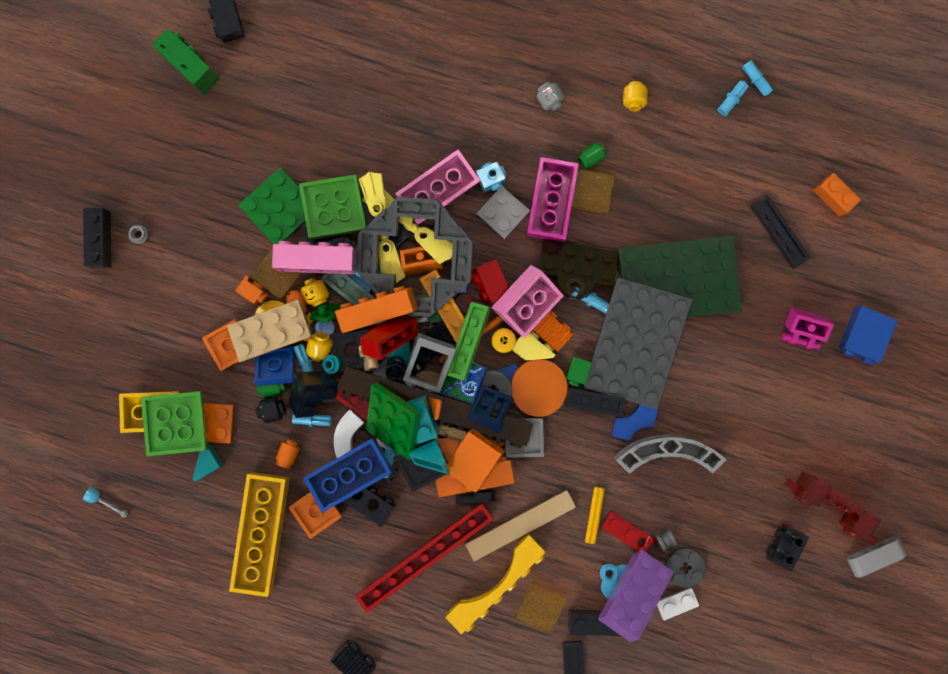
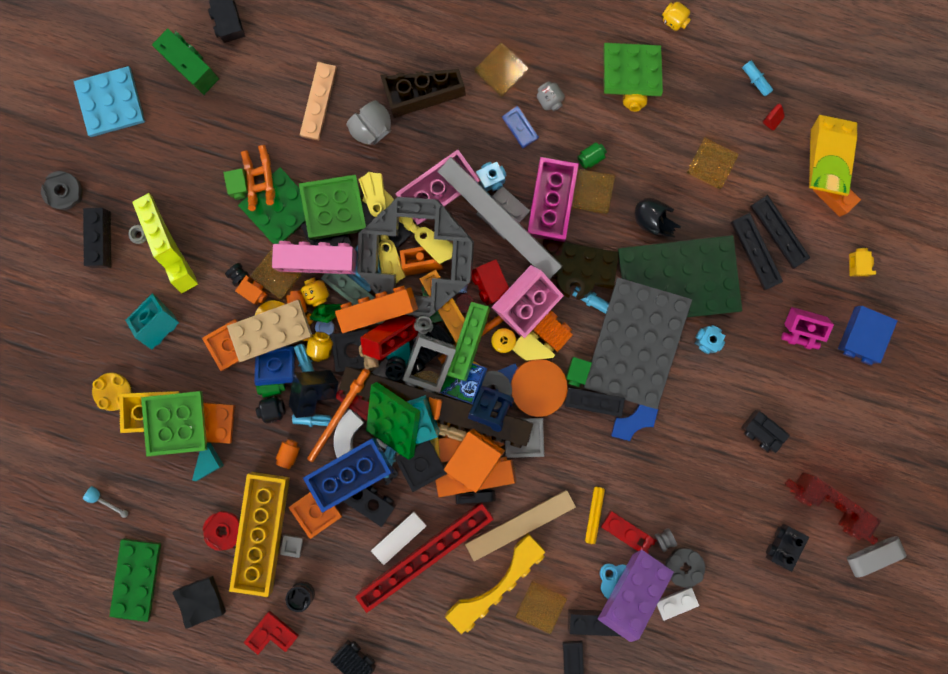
teal plate [323,355,341,374] -> none
teal slope [409,440,450,475] -> none
light grey brick [613,435,726,474] -> none
medium azure axle [717,81,749,116] -> none
none -> dark grey plate [41,171,82,210]
none -> medium azure plate [74,66,145,137]
none -> yellow dish [92,373,131,411]
none -> green plate [109,538,161,622]
none -> teal slope [125,293,179,350]
none -> neon yellow arch [132,193,198,294]
none -> black brick [172,575,226,629]
none -> red plate [203,511,240,551]
none -> bright green brick [223,168,248,200]
none -> black wheel [225,263,250,287]
none -> orange piece [241,145,275,211]
none -> red plate [243,611,299,655]
none -> light grey plate [280,534,304,558]
none -> black wheel [285,581,315,612]
none -> light nougat plate [300,62,337,141]
none -> orange bar [307,368,370,462]
none -> light grey piece [346,100,391,145]
none -> white tile [371,511,427,565]
none -> dark brown wedge [380,69,466,118]
none -> light grey plate [414,316,433,335]
none -> light grey tile [437,157,562,279]
none -> clear yellow plate [475,42,528,97]
none -> plate [502,106,539,149]
none -> bright green plate [603,43,663,96]
none -> black helmet [634,198,681,238]
none -> yellow head [662,2,691,31]
none -> clear yellow plate [687,138,739,189]
none -> medium azure brick [694,325,726,354]
none -> black plate [731,213,783,290]
none -> black brick [741,410,790,453]
none -> red slope [763,103,785,131]
none -> yellow slope [809,115,857,196]
none -> yellow brick [849,248,876,277]

